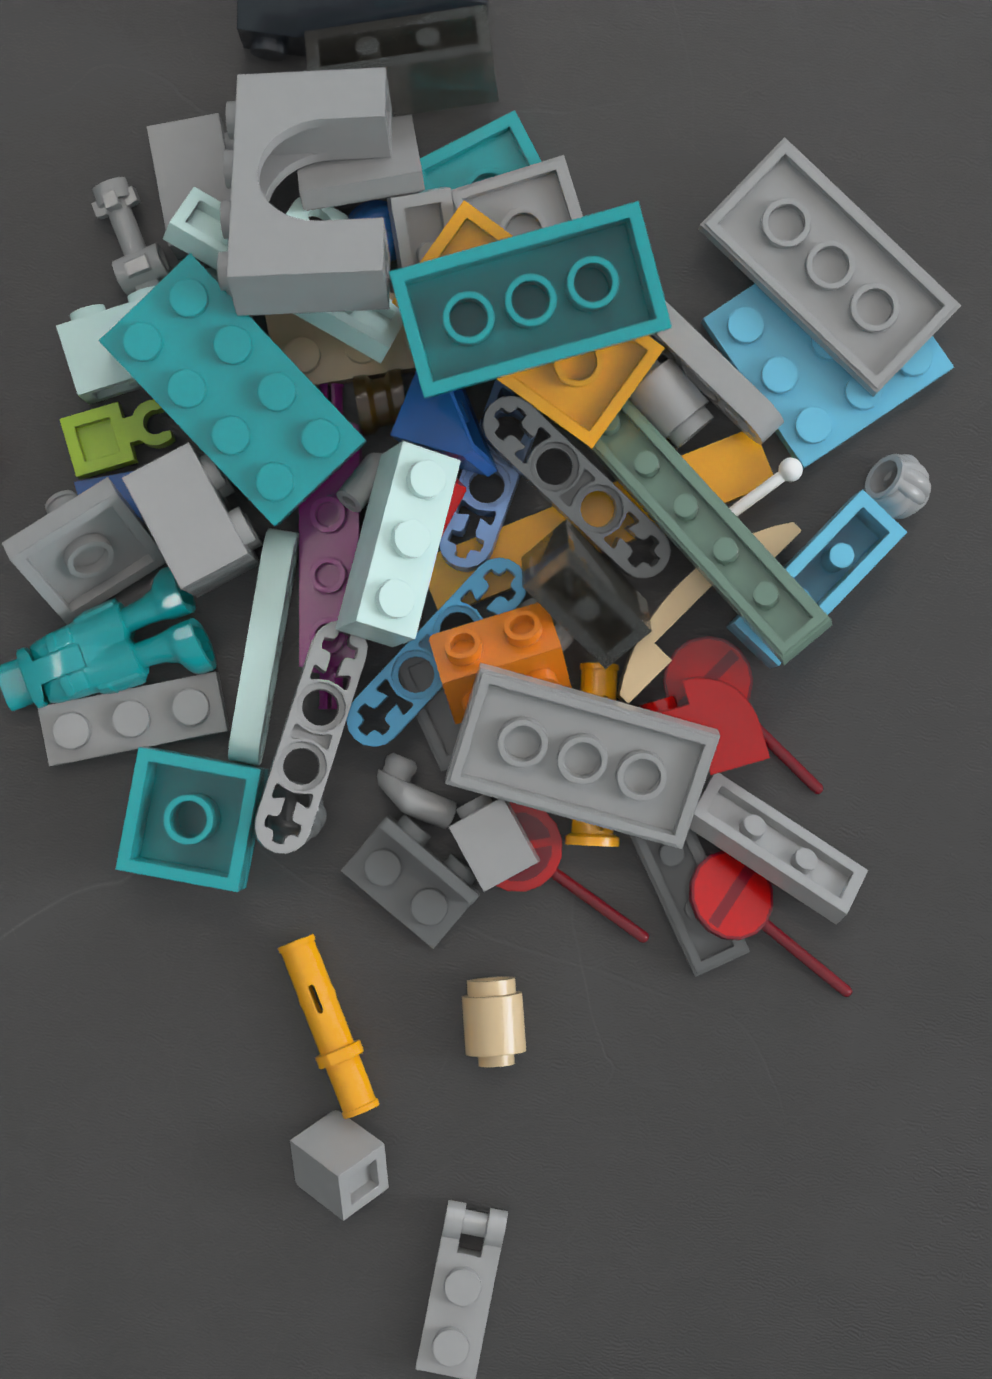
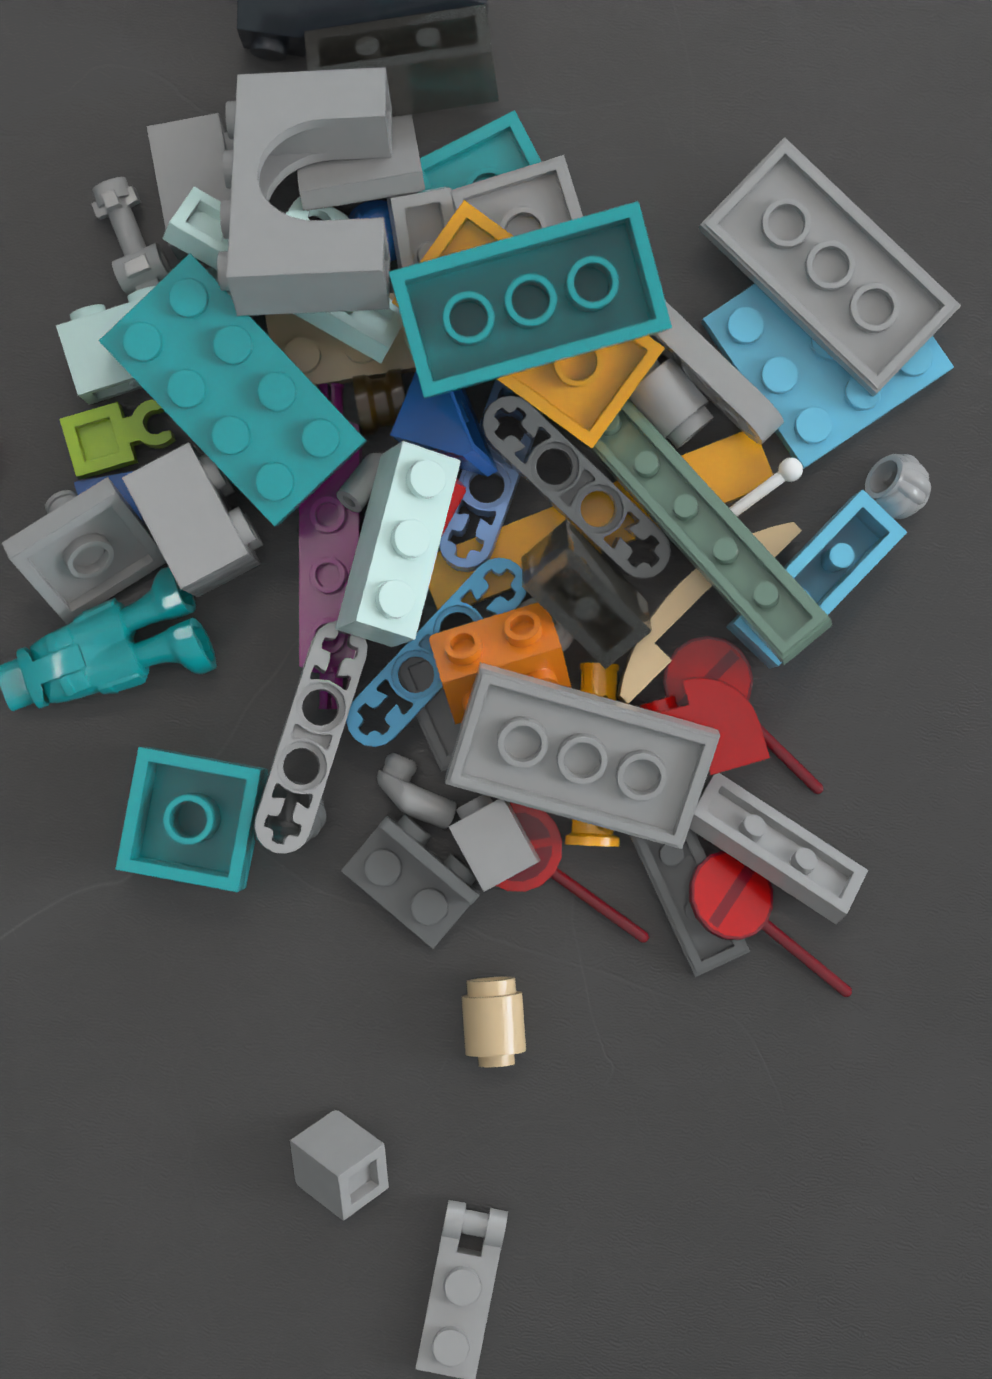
light grey plate [38,672,230,766] -> none
light aqua beam [228,528,299,766] -> none
light orange pin [277,934,380,1119] -> none

